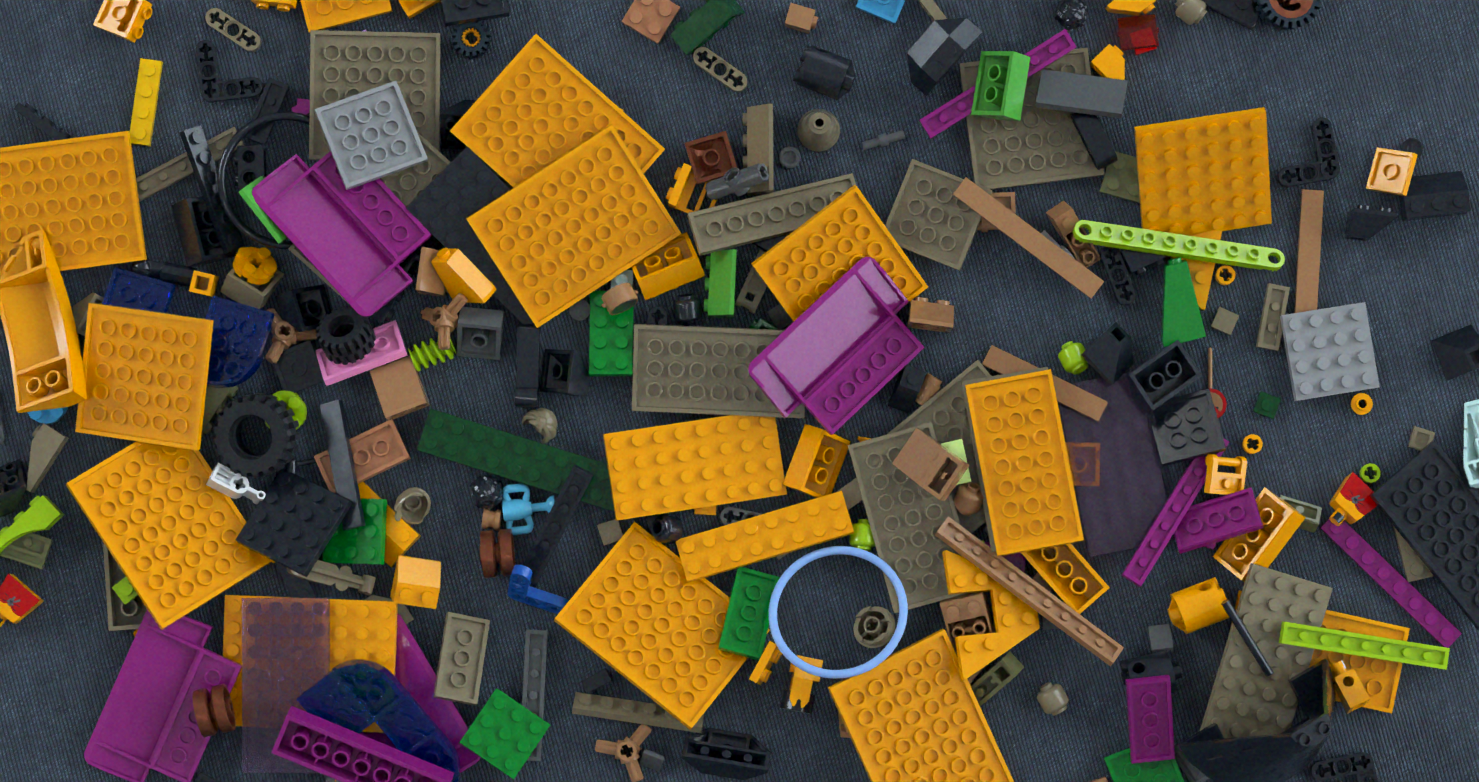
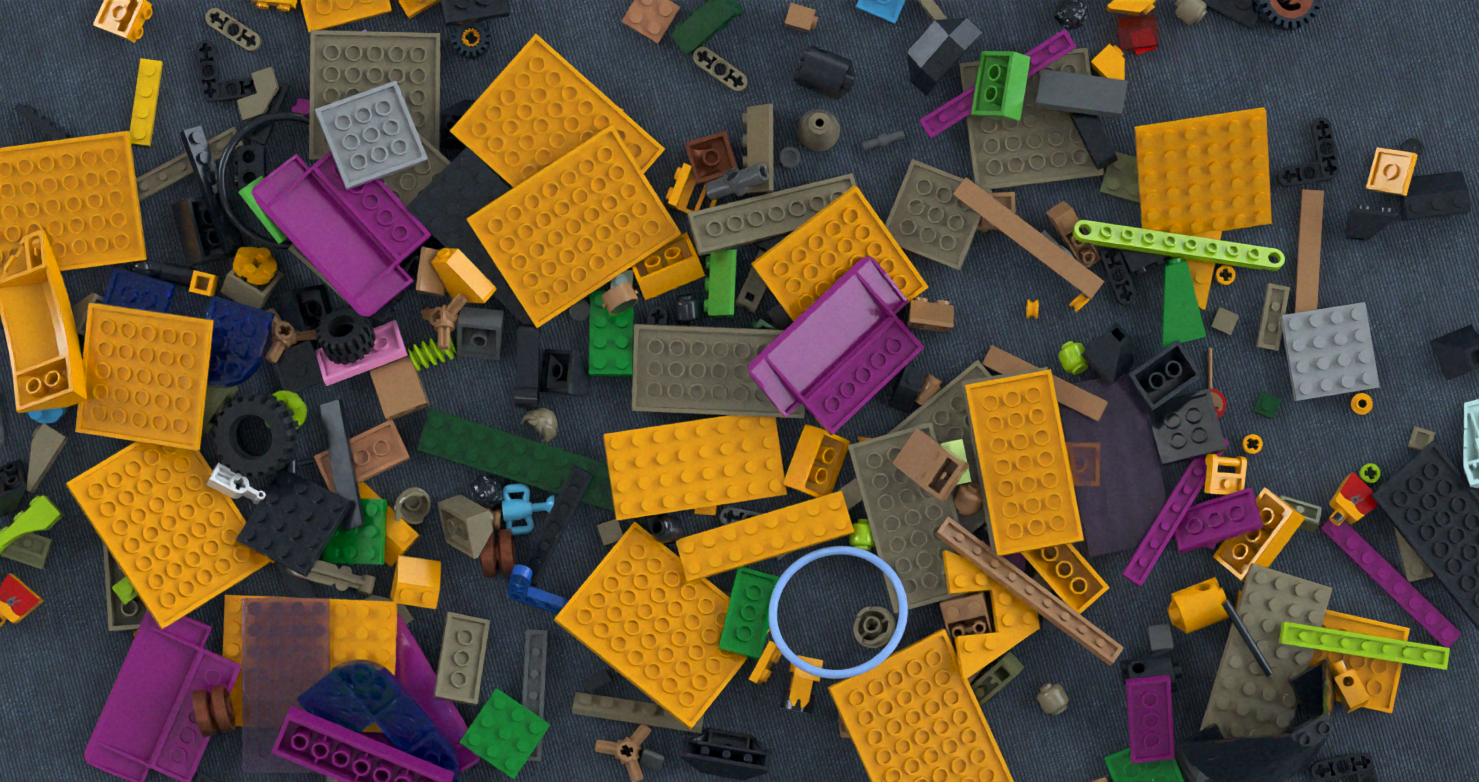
none -> dark tan tile [237,67,279,121]
none -> dark tan slope [438,494,493,559]
none -> light orange bush [1026,299,1039,319]
none -> light orange bush [1069,293,1090,312]

